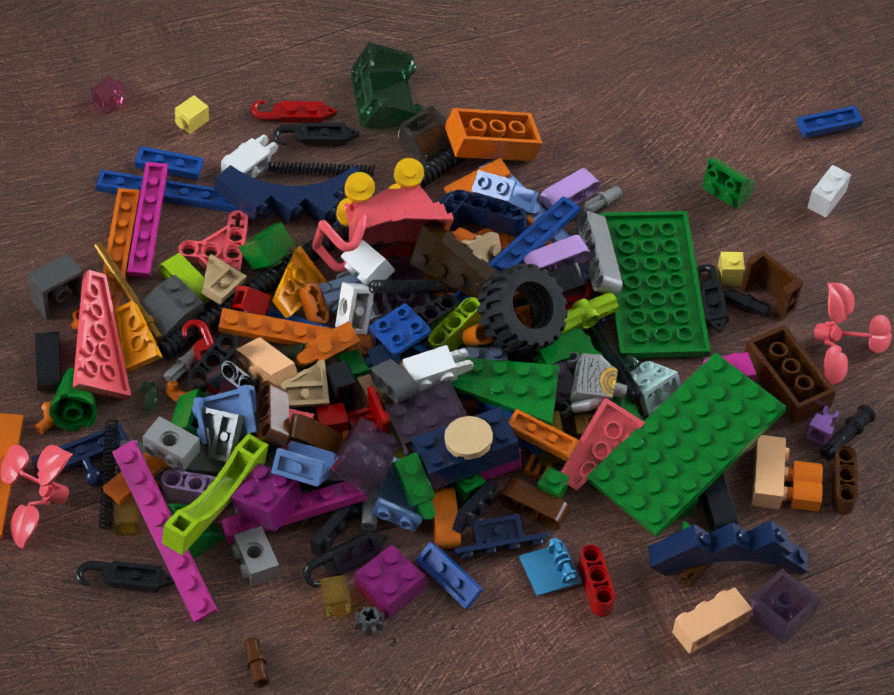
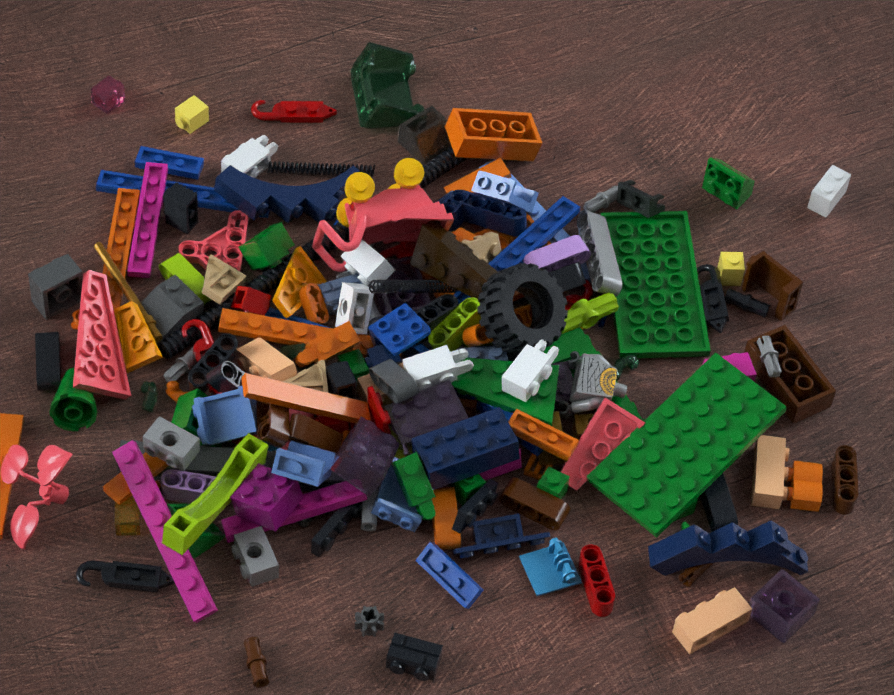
dark blue plate [31,423,129,487] -> none
orange arm [35,401,55,434] -> none
black piece [99,419,119,530] -> none
dark grey wing [202,407,244,462] -> none
black plate [273,123,359,145] -> none
black plate [303,530,390,588] -> none
clear yellow brick [320,575,351,617] -> none
magenta brick [355,545,426,619] -> none
tan tile [444,416,493,460] -> none
lavender beam [539,168,600,210] -> none
black axle [588,322,642,401] -> none
light aqua bracket [617,361,681,417] -> none
blue plate [796,106,863,138] -> none
medium lavender piece [805,406,839,446] -> none
coral plant [814,283,892,385] -> none
black pin [820,404,876,461] -> none
none -> black brick [163,182,198,234]
none -> tile [241,373,371,426]
none -> black brick [386,633,443,681]
none -> white hinge [502,339,559,402]
none -> pearl dark grey hinge [617,180,665,218]
none -> light grey axle [757,336,782,378]

